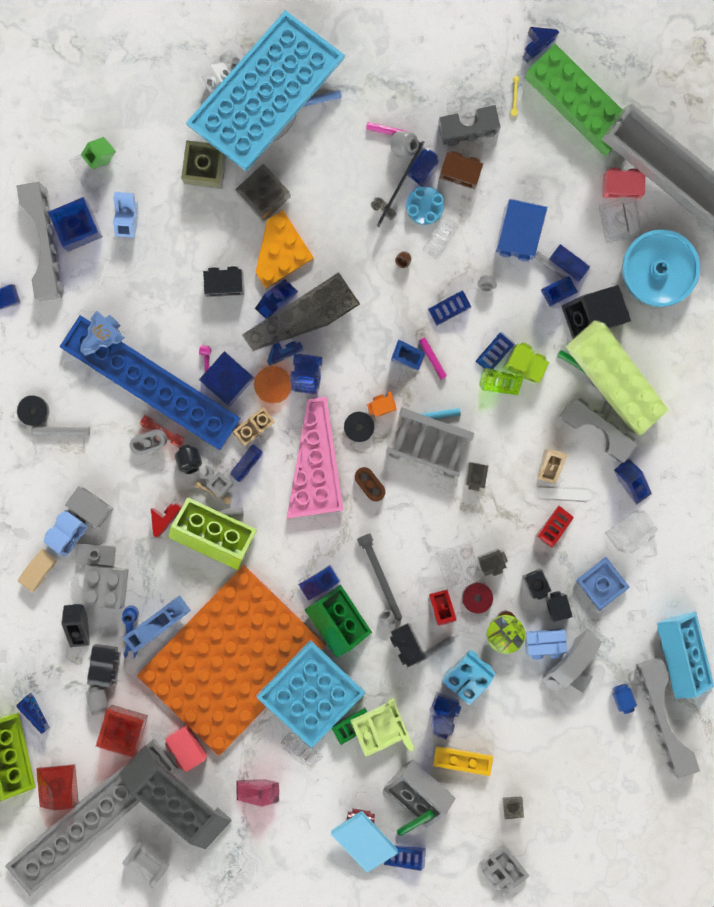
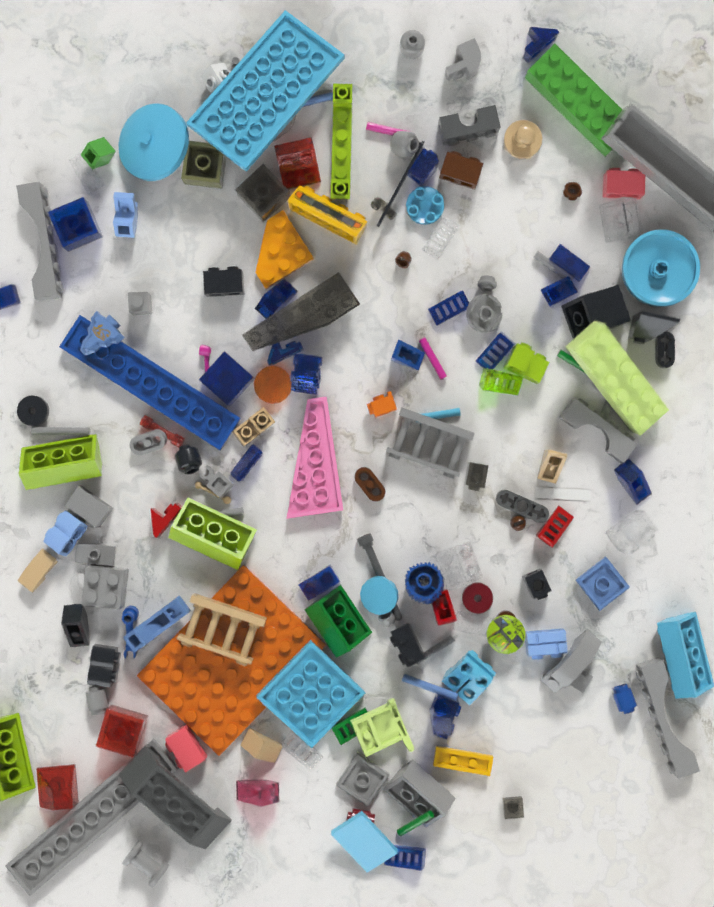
clear blue slope [16,693,50,734] -> none
black piece [344,412,374,442] -> none
clear smoke brick [476,549,508,576] -> none
light grey plate [479,844,529,895] -> none
blue slope [495,199,548,261] -> none
light yellow hinge [510,76,520,116] -> none
black brick [545,591,573,622] -> none
none -> lime slope [18,434,102,490]
none -> medium azure dish [118,103,189,181]
none -> light grey brick [128,292,152,315]
none -> tan fence [177,593,267,666]
none -> tan slope [241,727,283,763]
none -> clear red slope [274,137,321,190]
none -> yellow slope [288,185,367,245]
none -> lime slope [331,83,352,200]
none -> light grey tile [336,752,390,807]
none -> medium azure tile [360,576,399,615]
none -> light grey head [400,30,425,59]
none -> medium blue bar [402,674,459,701]
none -> blue brick [405,562,444,605]
none -> light grey brick [445,38,481,80]
none -> light grey tile [466,294,502,332]
none -> dark grey beam [496,490,549,523]
none -> tan plate [504,120,542,159]
none -> reddish brown hinge [510,515,526,531]
none -> reddish brown plate [563,182,582,201]
none -> black slope [628,311,680,344]
none -> black beam [655,332,675,369]

